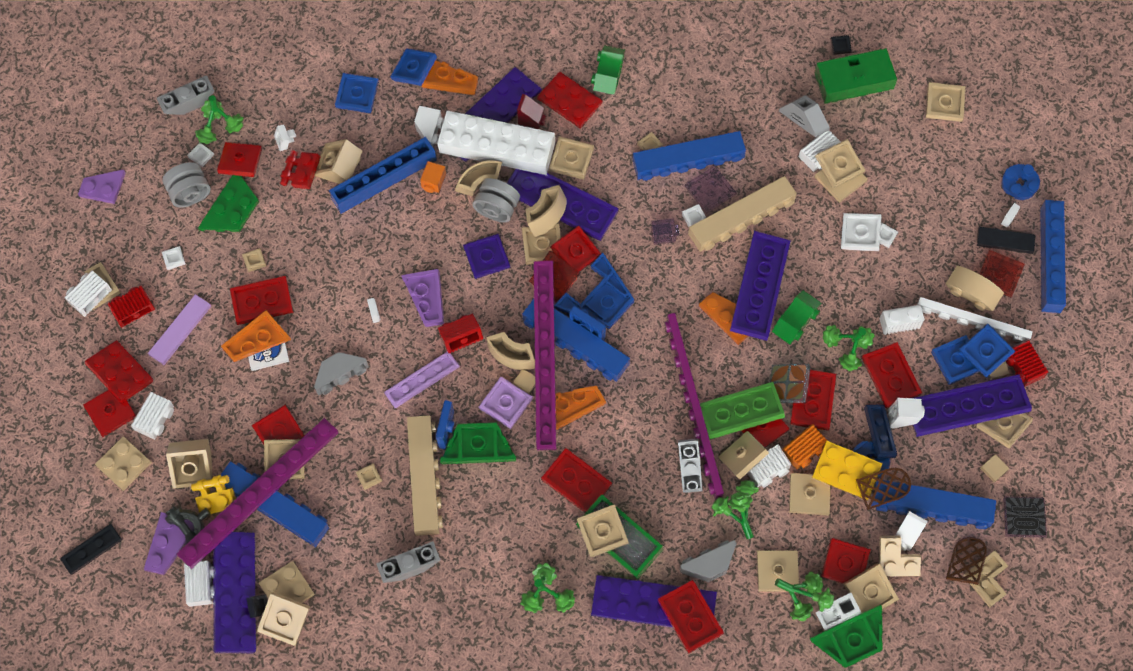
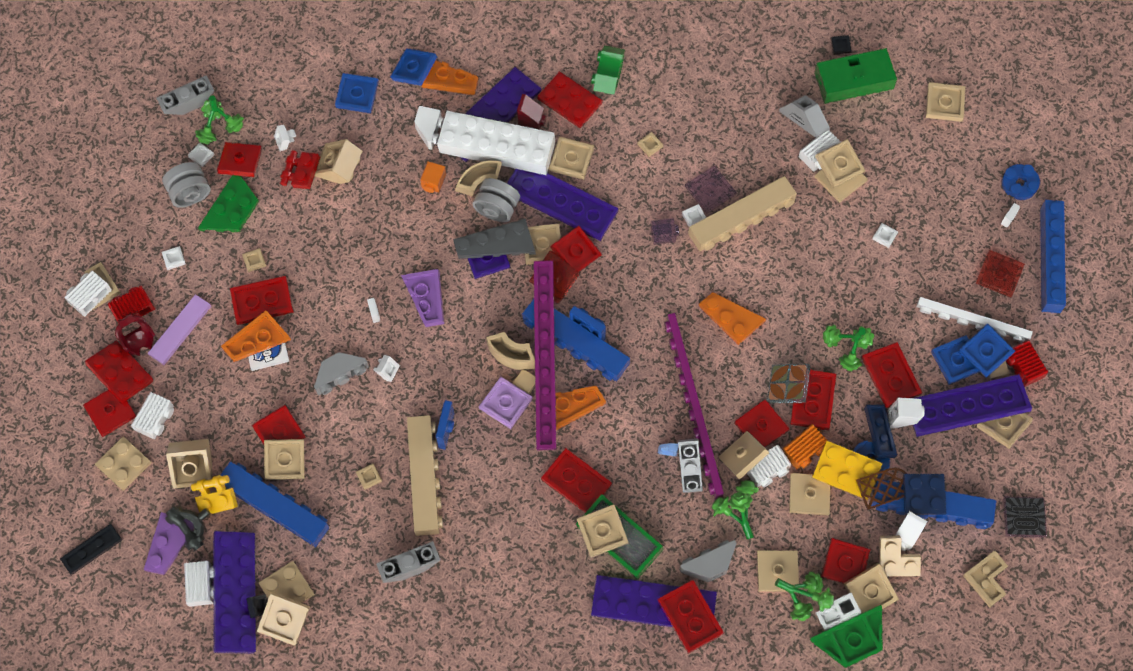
medium lavender wing [78,170,126,204] -> none
magenta plate [177,418,338,570] -> none
blue brick [329,137,437,214] -> none
lavender tile [384,352,459,408] -> none
red brick [438,313,484,353] -> none
green wing [440,422,516,465] -> none
bright green plant [520,562,575,613] -> none
tan brick [526,185,566,237] -> none
blue wing [554,253,634,329] -> none
blue brick [632,131,746,181] -> none
bright green plate [700,382,785,439] -> none
dark purple plate [730,231,791,341] -> none
green brick [772,290,822,345] -> none
white tile [841,213,881,251] -> none
white brick [879,305,925,335] -> none
tan brick [946,266,1004,311] -> none
reddish brown window [946,537,987,585] -> none
black tile [976,227,1036,254] -> none
tan tile [980,454,1009,482] -> none
none -> dark red helmet [115,313,155,356]
none -> white tile [373,355,400,382]
none -> dark grey wing [453,219,536,259]
none -> light blue tile [658,443,678,457]
none -> dark blue plate [903,474,946,515]

